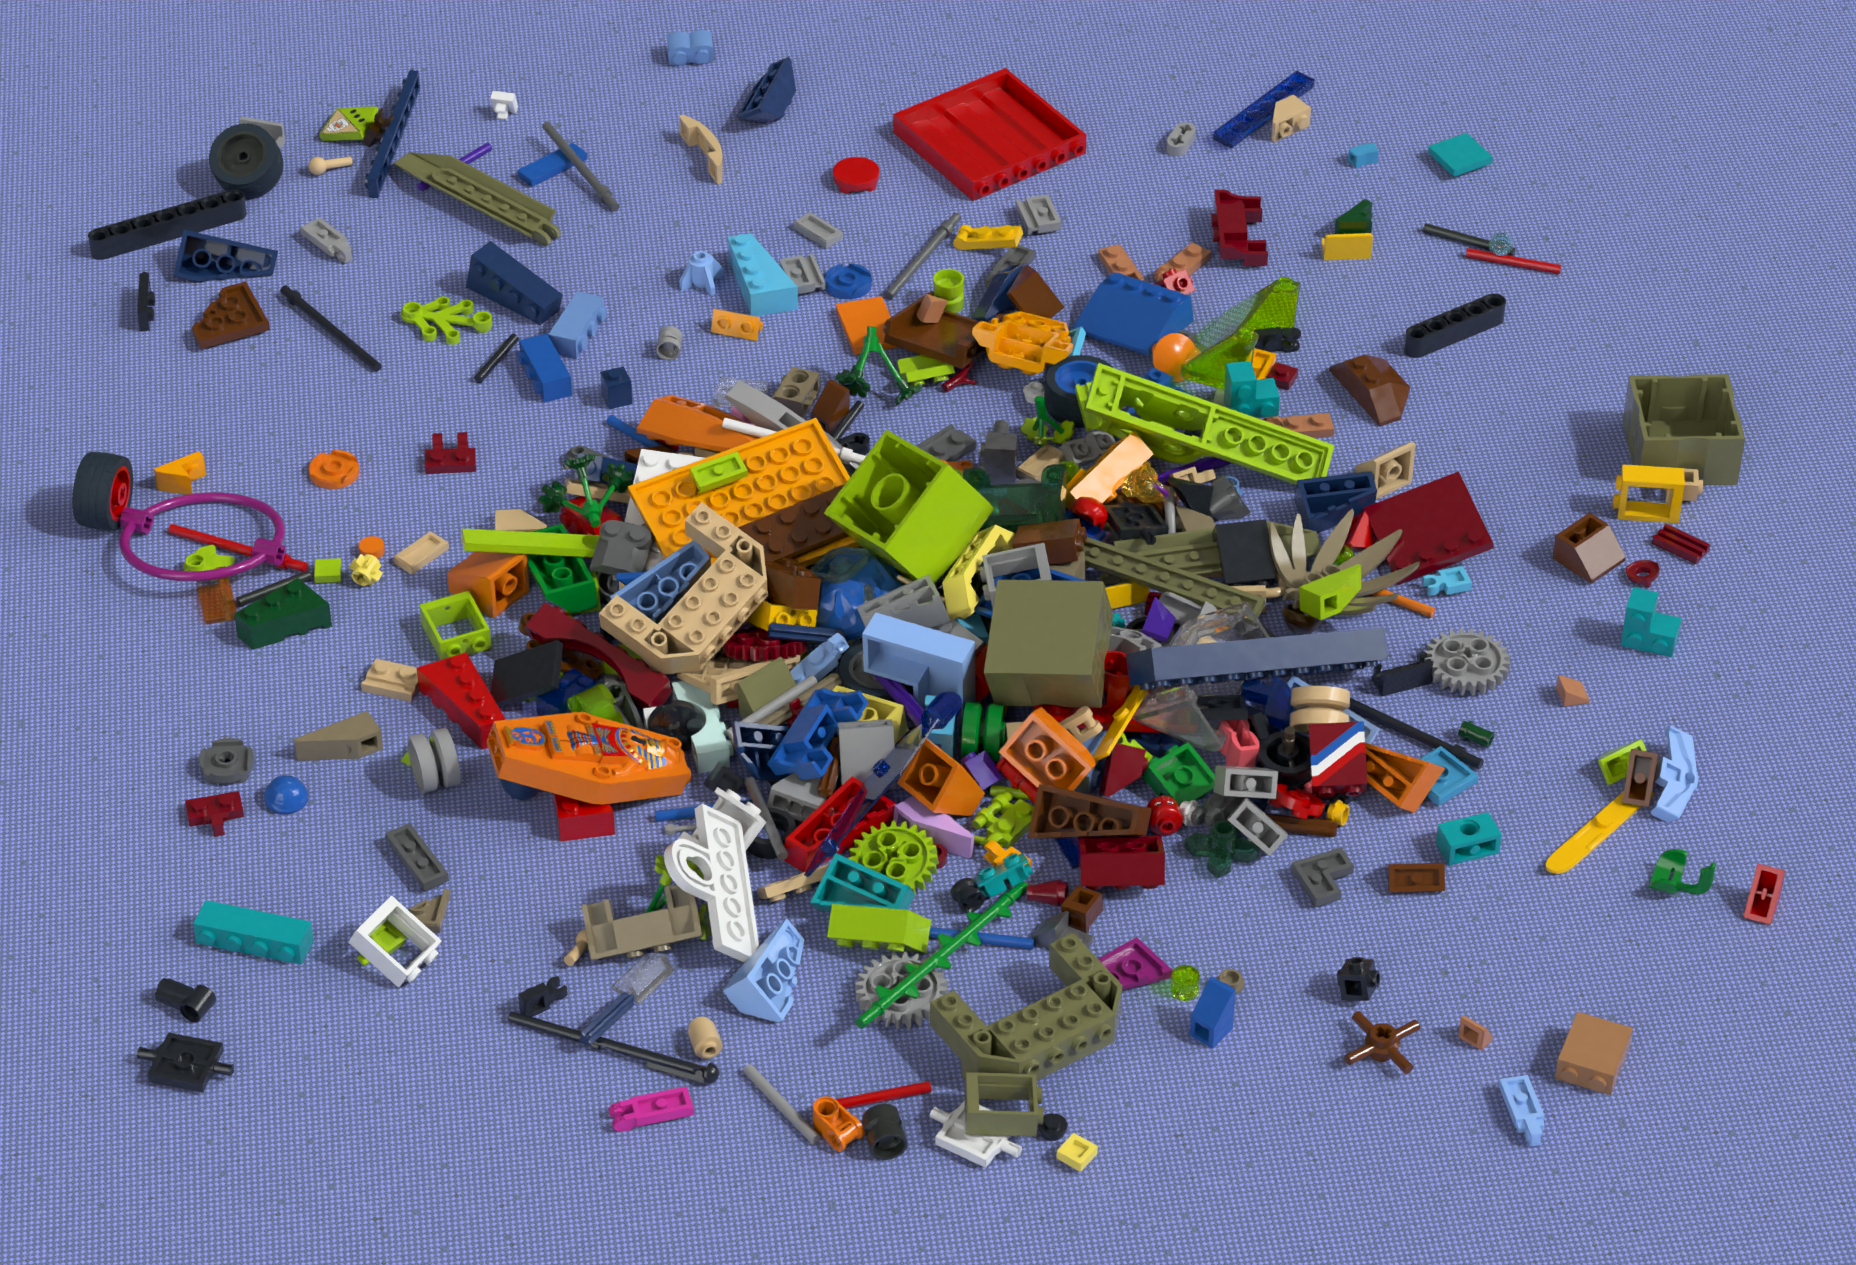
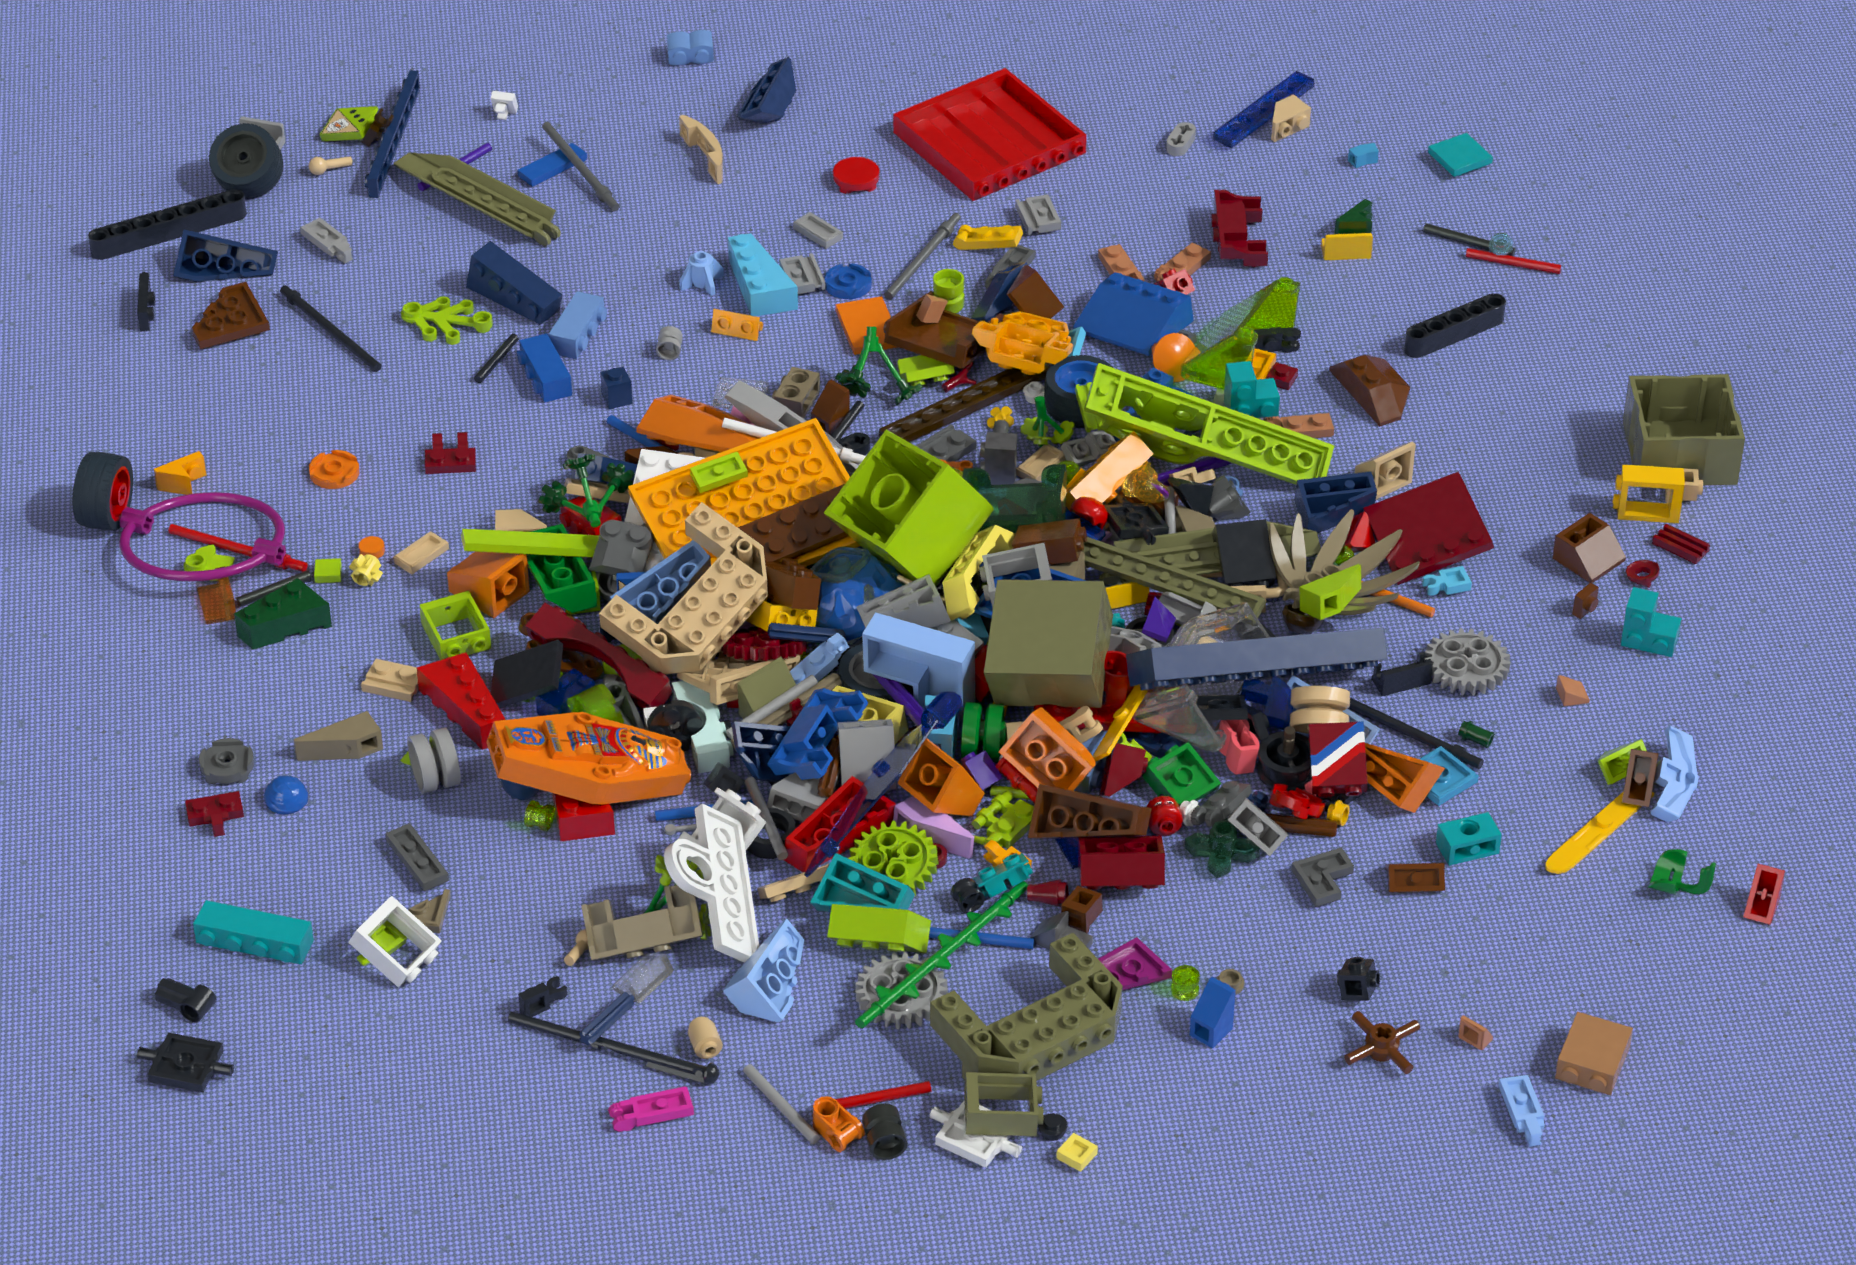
light grey brick [1213,765,1278,799] -> none
none -> clear neon green wheel [524,800,555,832]
none -> dark brown plate [879,365,1051,442]
none -> yellow plant [987,406,1014,429]
none -> reddish brown plate [1572,582,1599,619]

